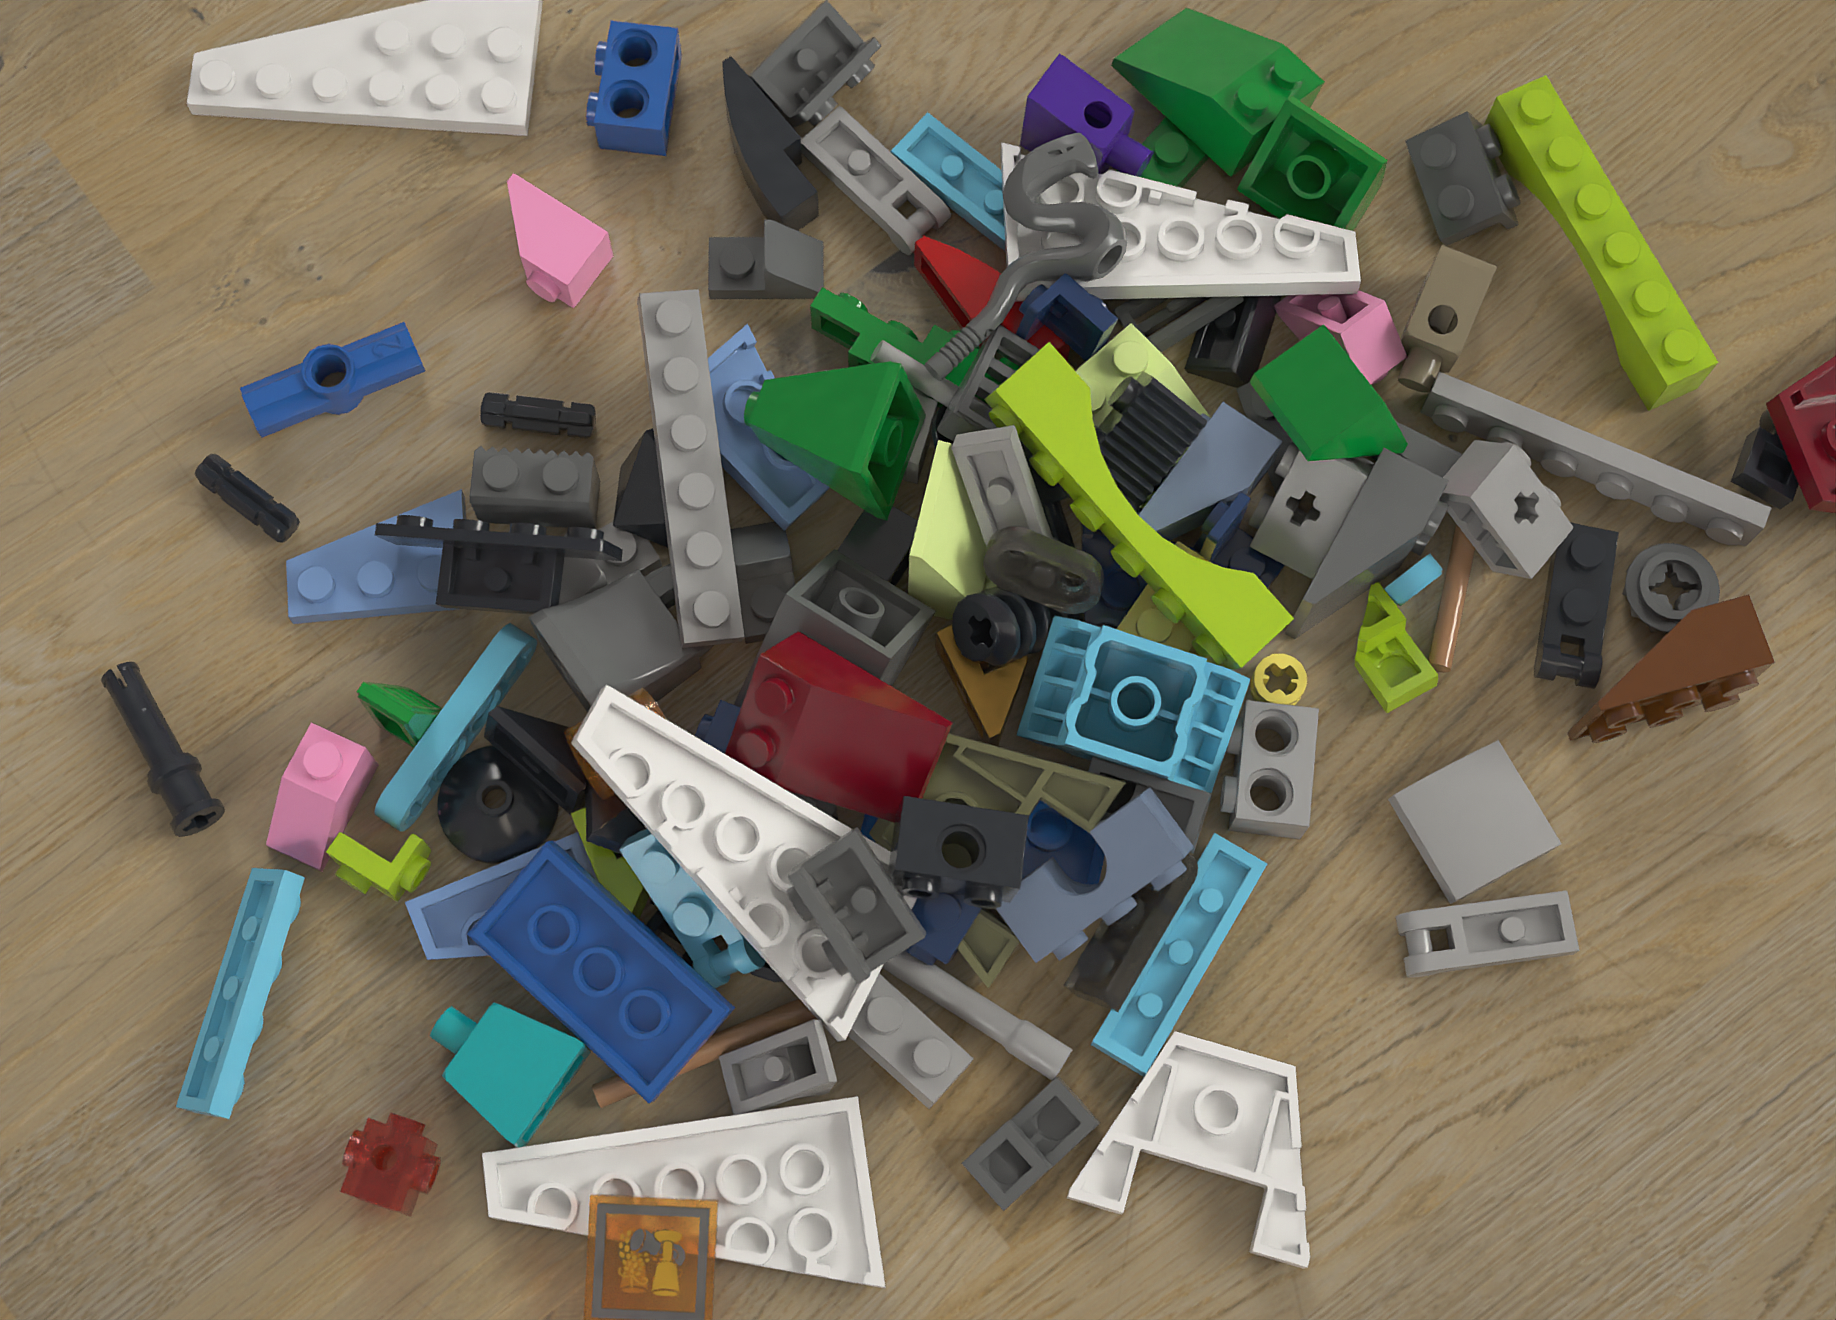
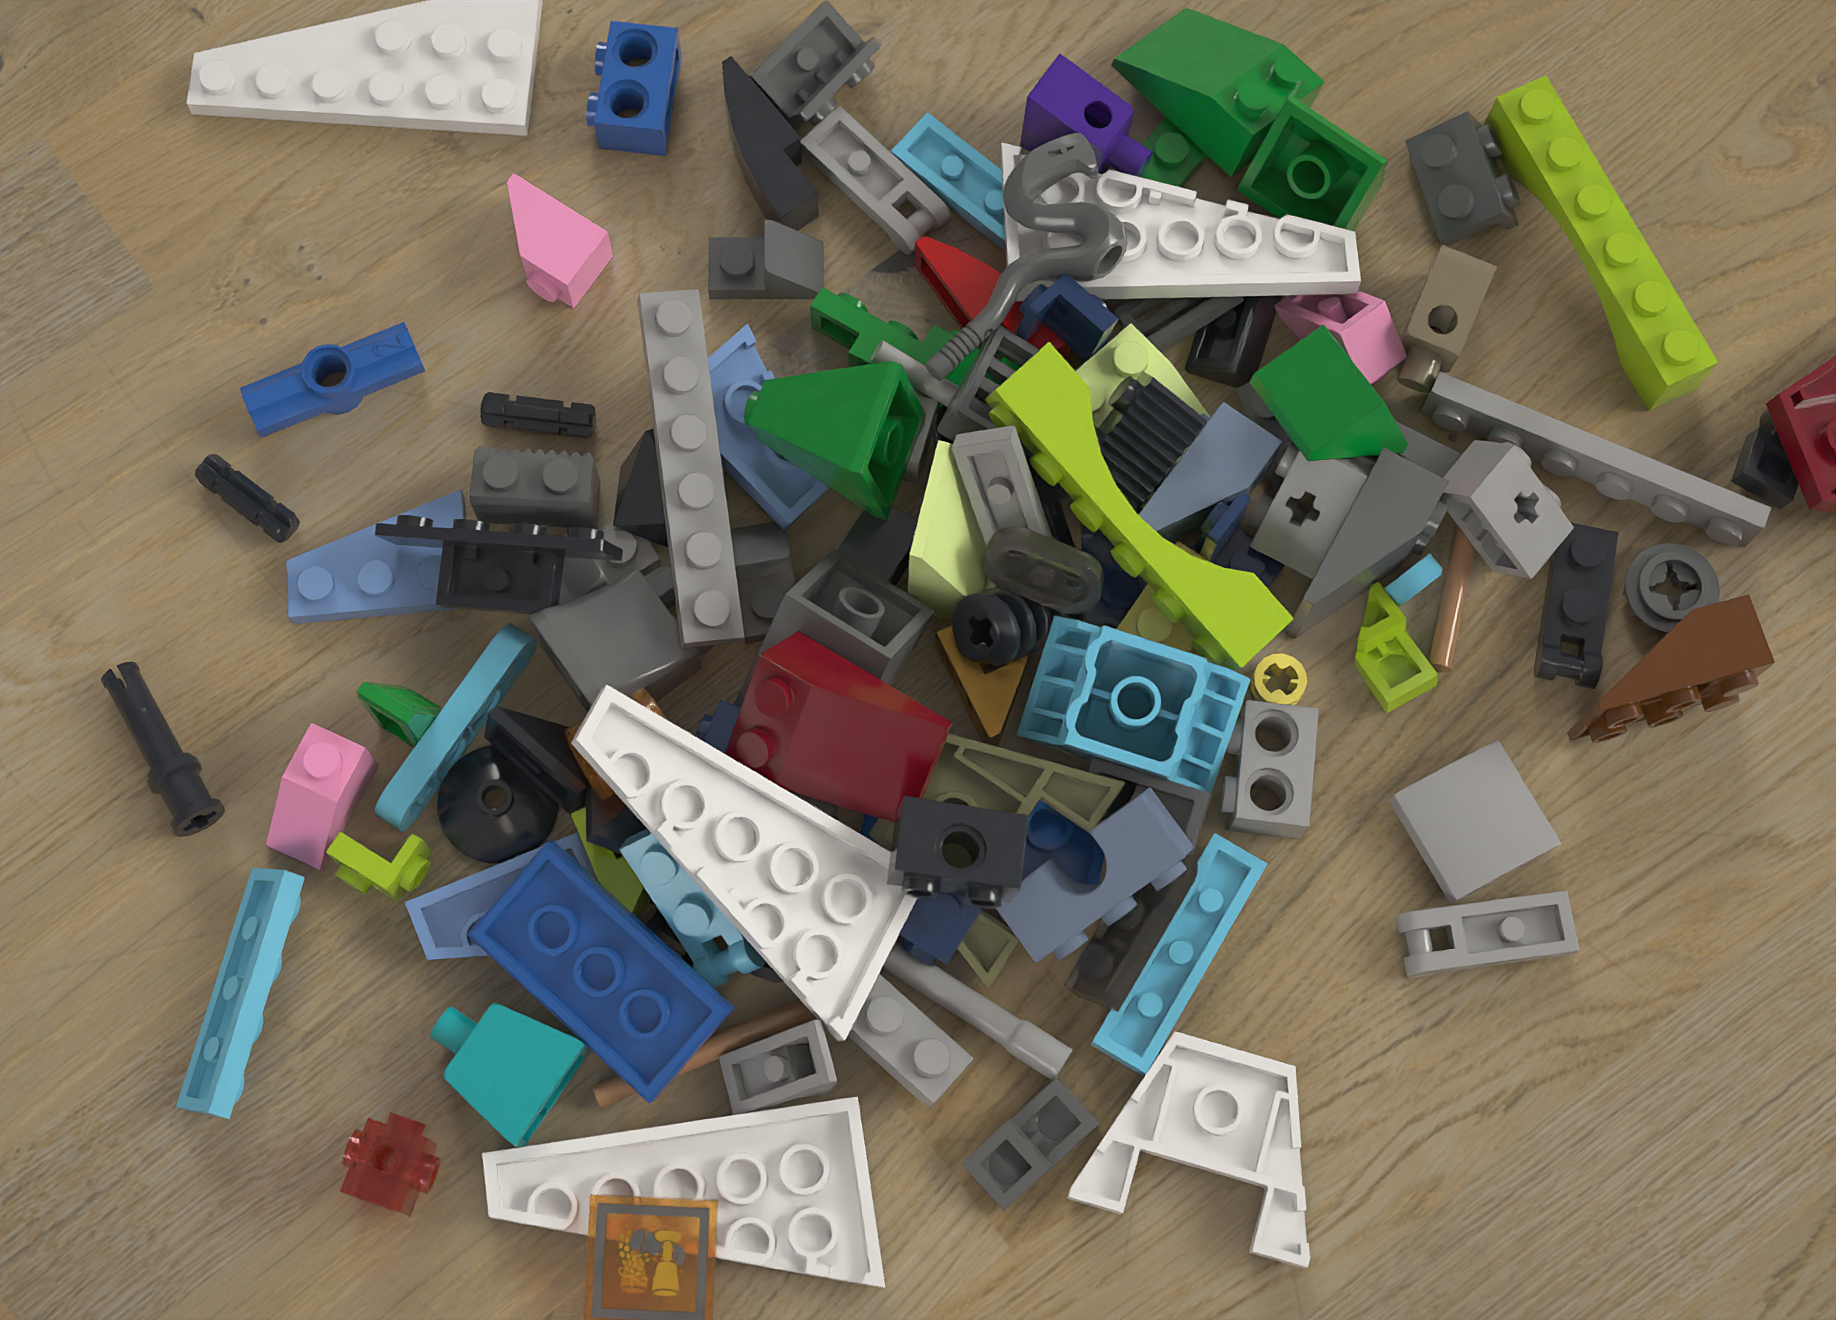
dark grey bracket [787,827,926,984] -> none

